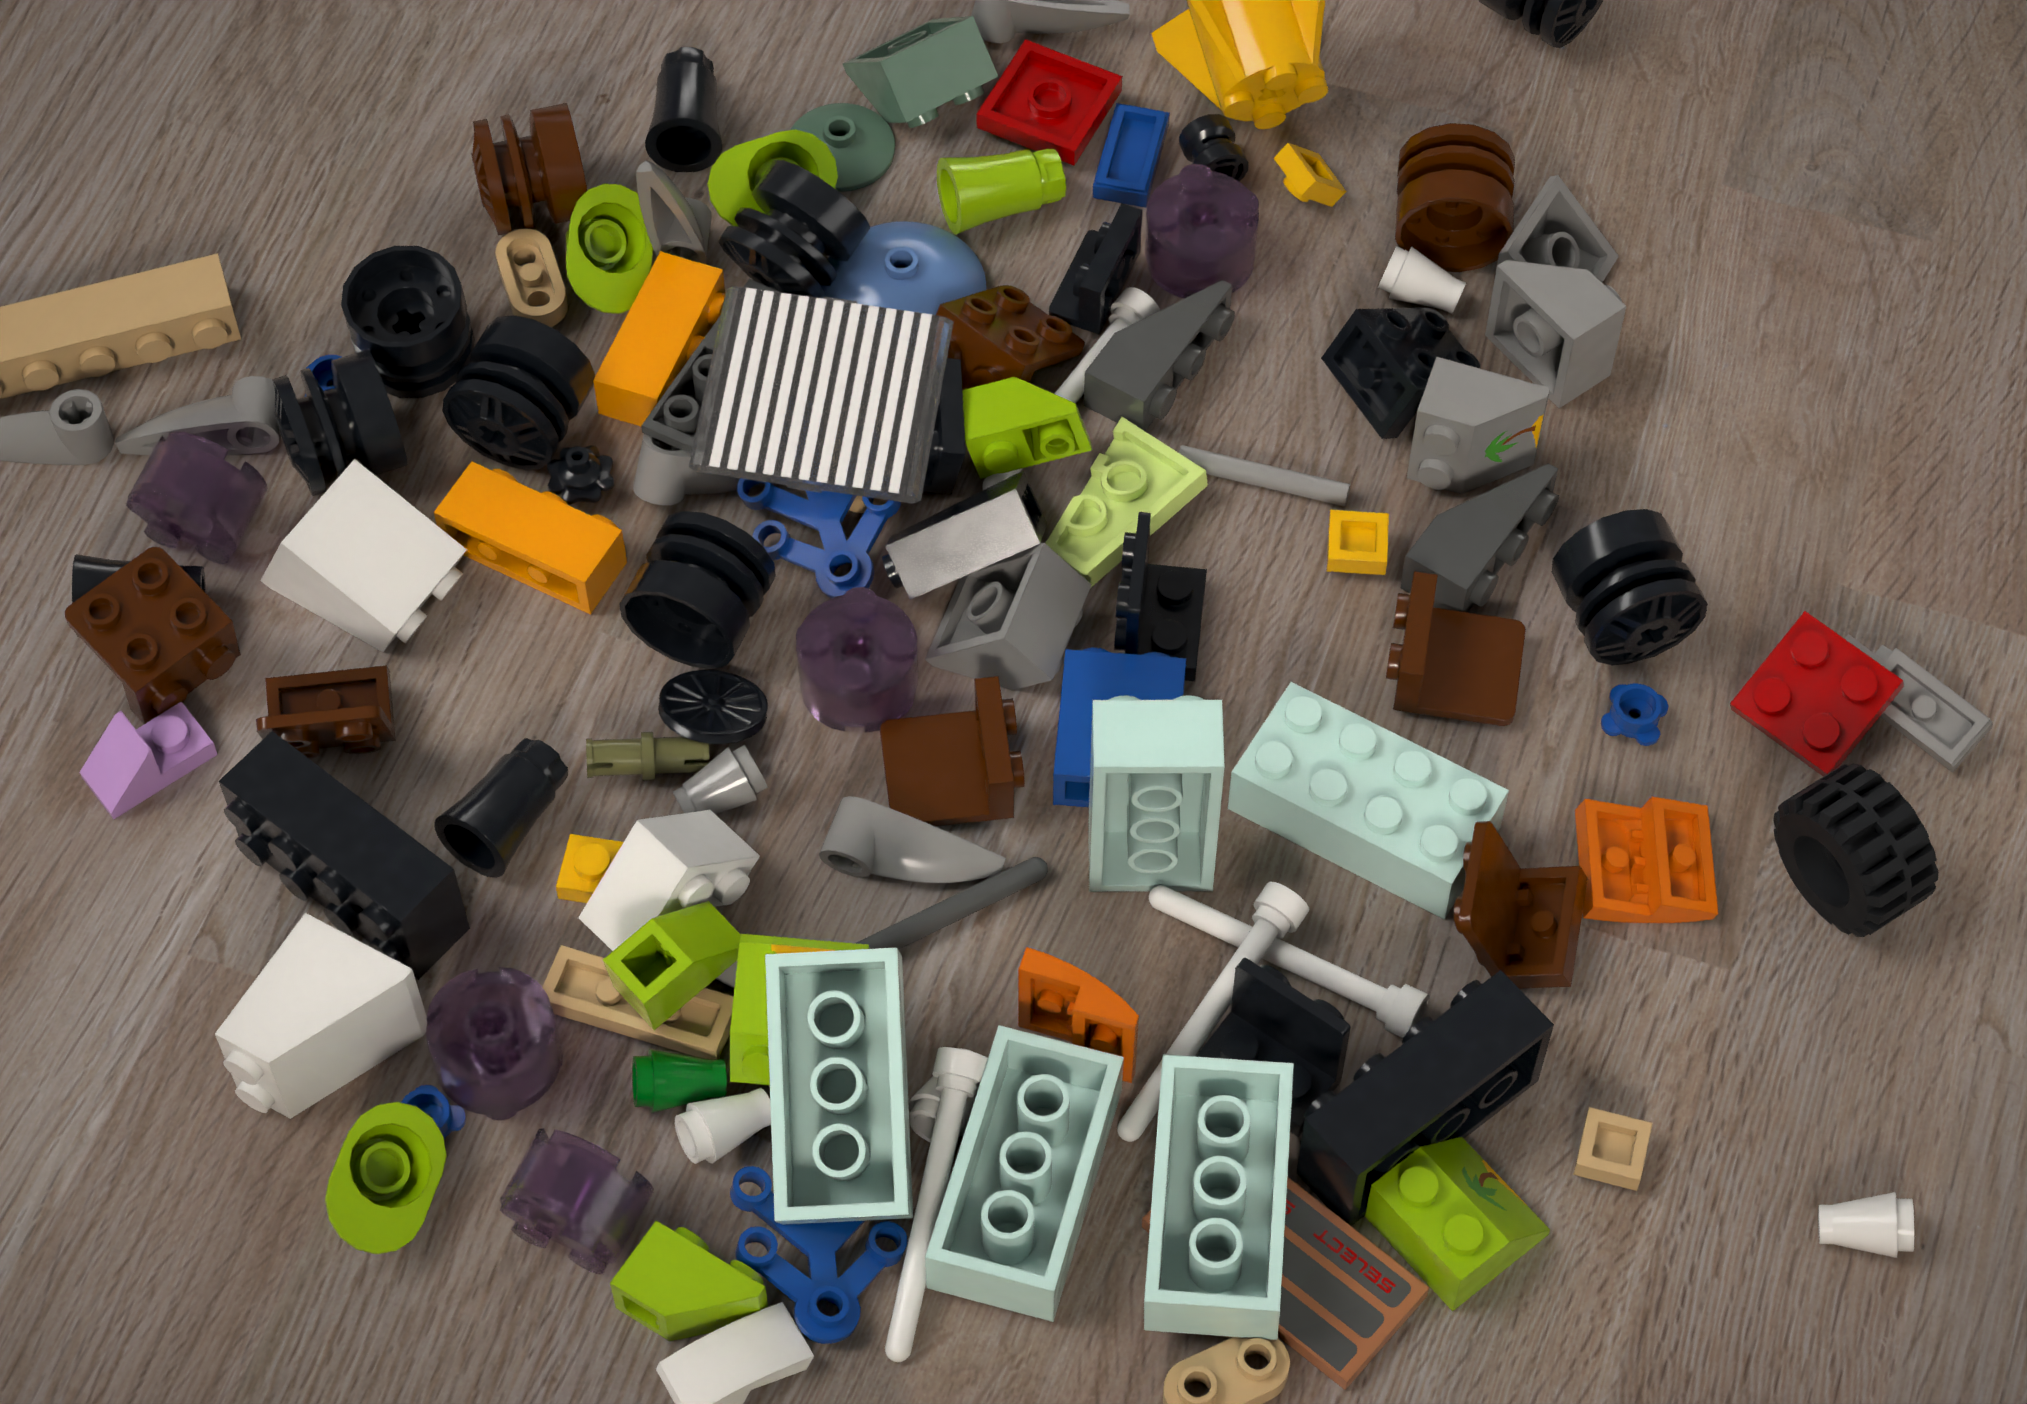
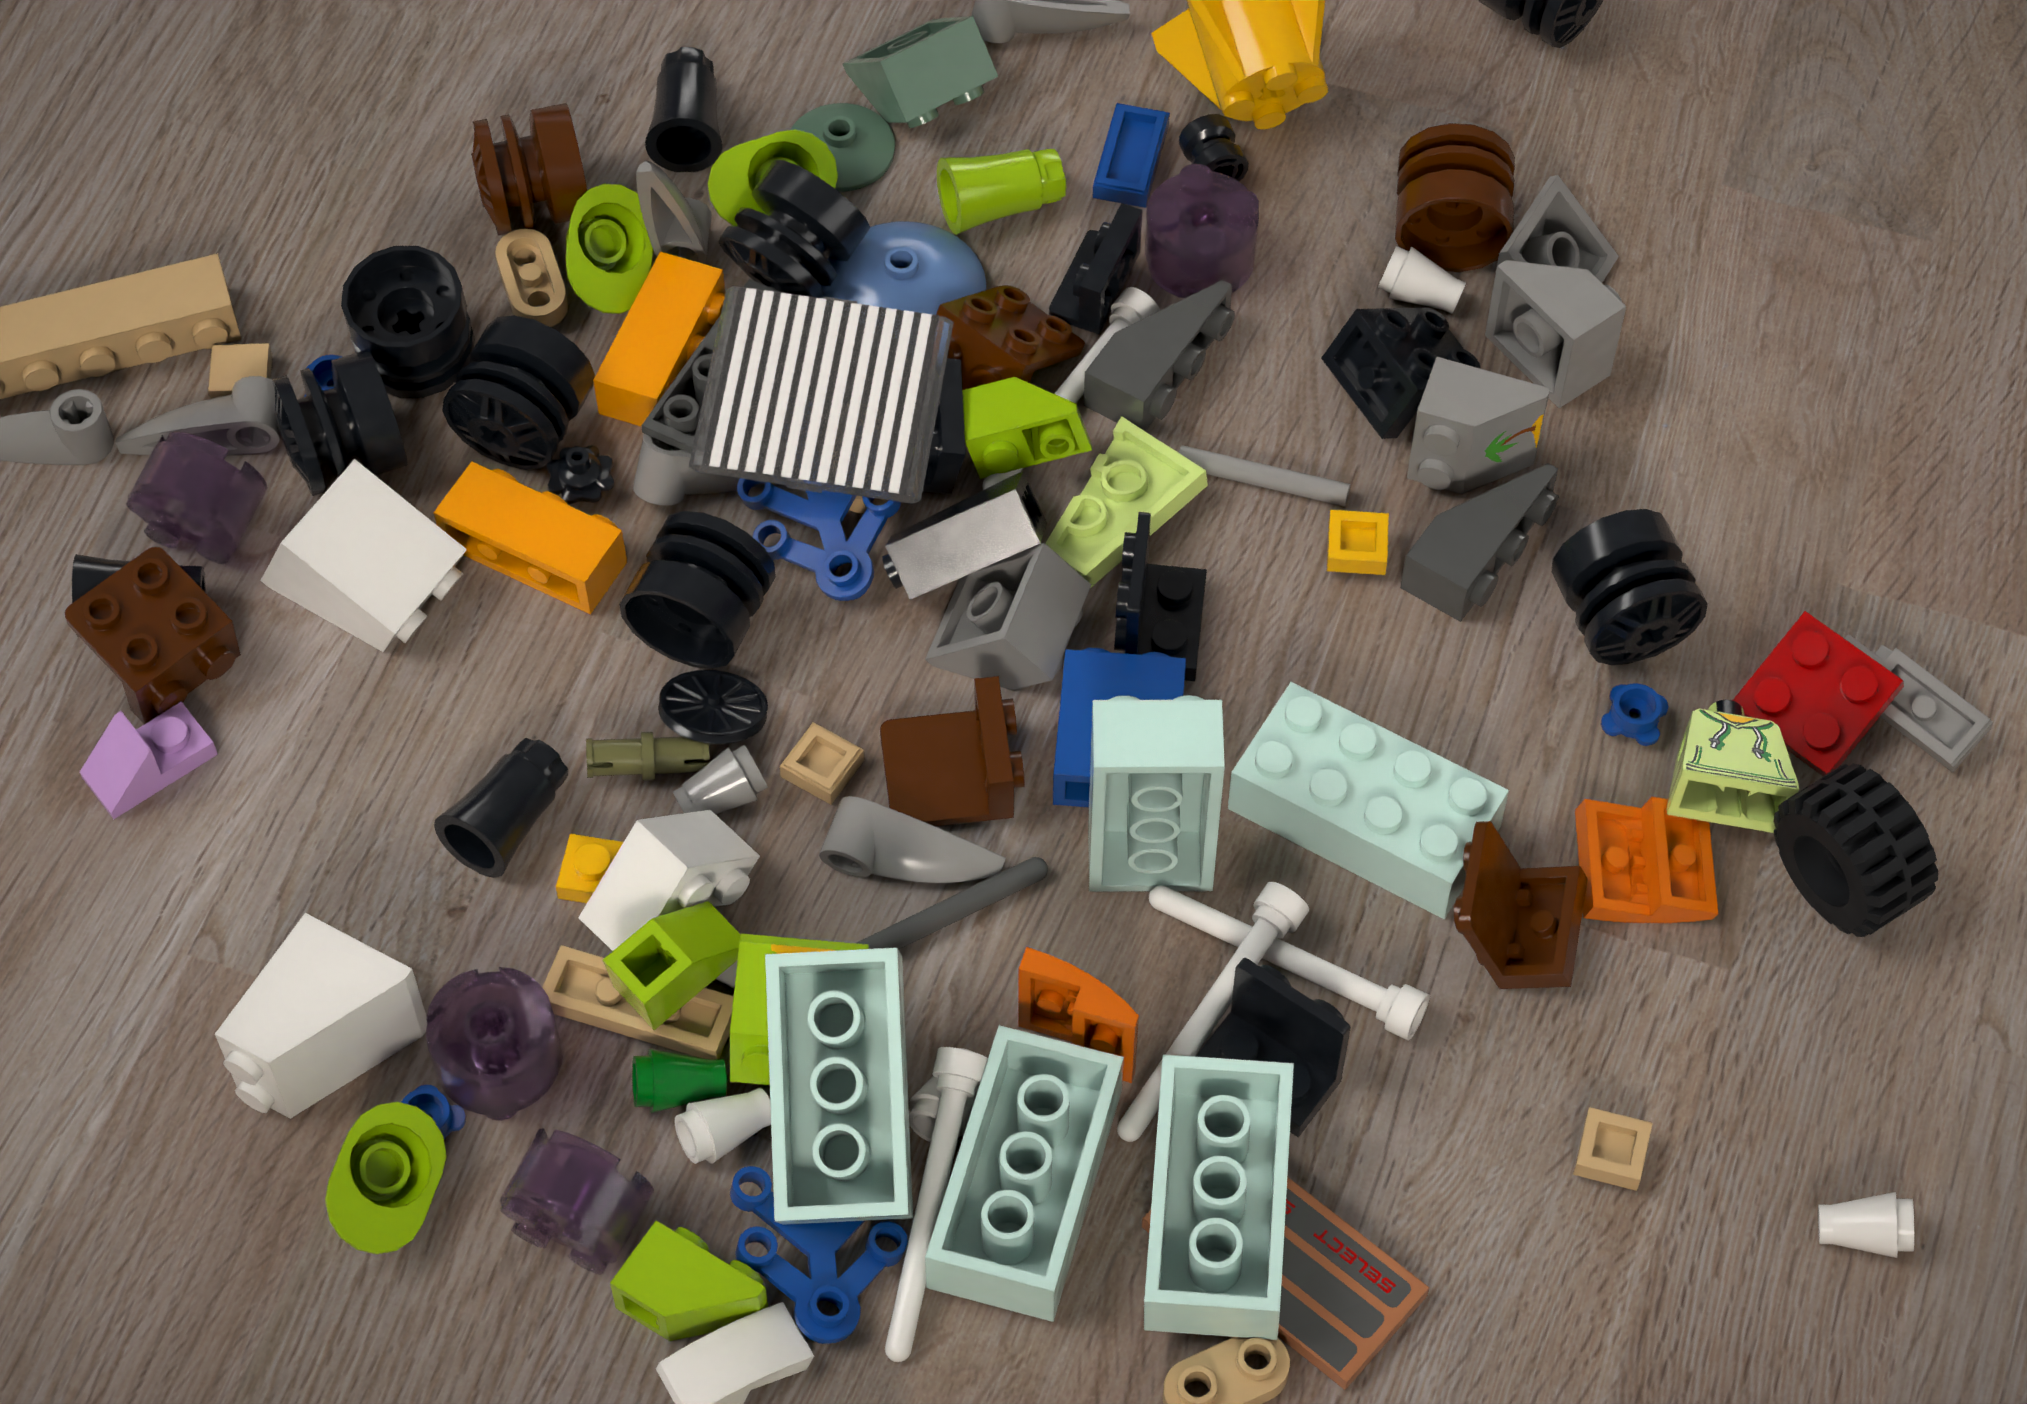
black brick [219,731,470,980] -> none
reddish brown bracket [256,665,396,759] -> none
clear purple brick [796,587,919,732] -> none
red plate [976,39,1123,166] -> none
yellow plate [1274,143,1347,207] -> none
black brick [1296,970,1554,1226] -> none
lime slope [1365,1137,1550,1312] -> none
reddish brown bracket [1386,571,1526,726] -> none
none -> tan tile [208,343,272,399]
none -> tan tile [780,722,864,805]
none -> yellowish green torso [1666,700,1799,833]

